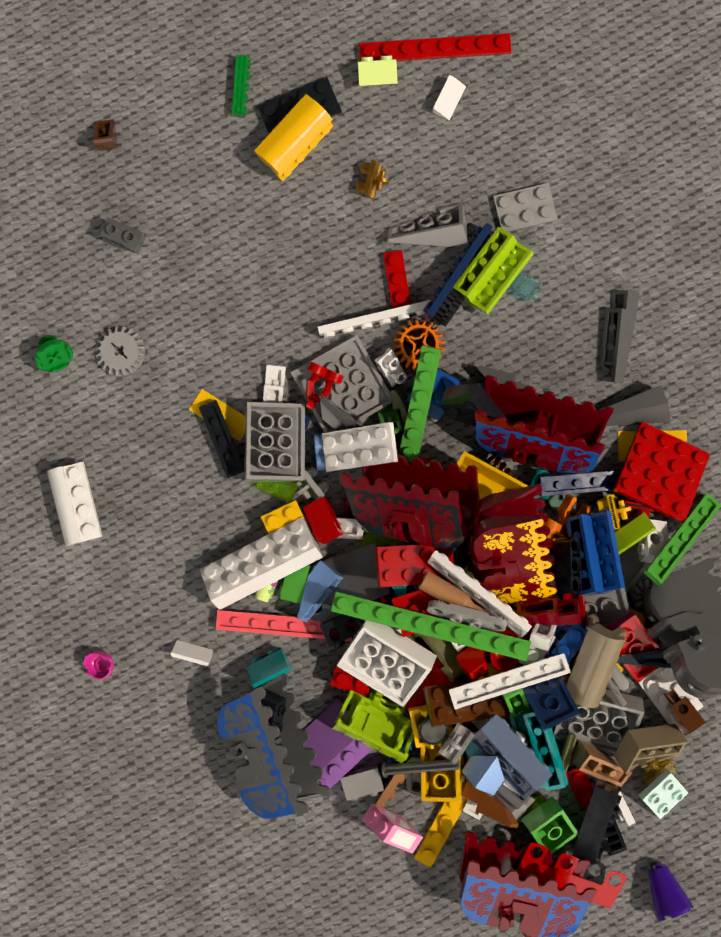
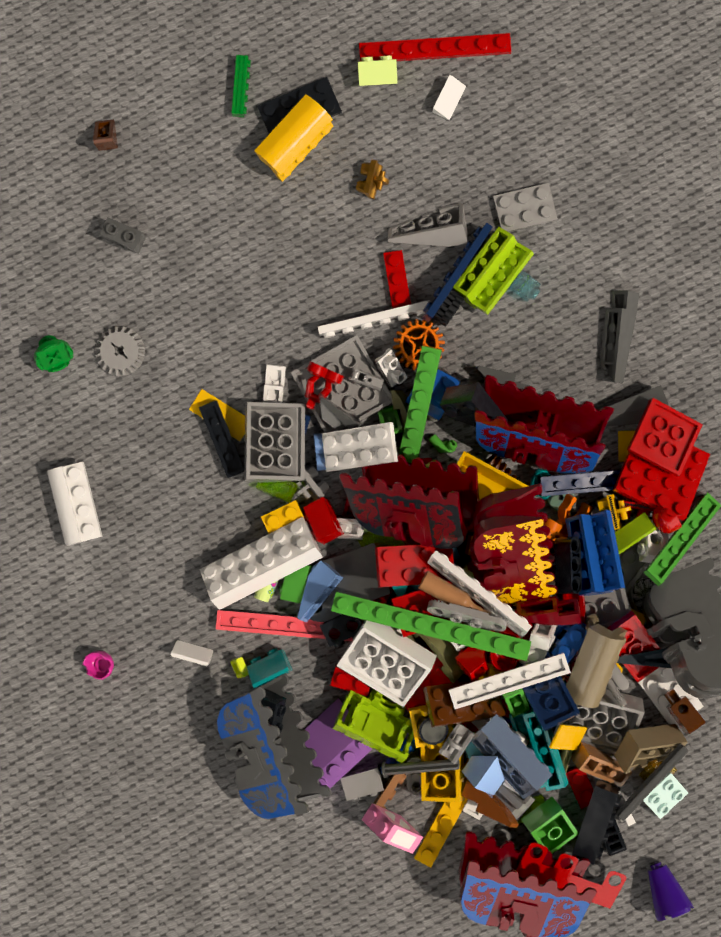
none -> neon yellow tile [230,657,249,678]
none -> light grey bar [348,368,384,391]
none -> bright green arm [429,434,457,453]
none -> yellow piece [549,724,587,750]
none -> dark grey axle [616,743,688,821]
none -> red plate [627,398,703,477]
none -> red hair [652,505,682,534]

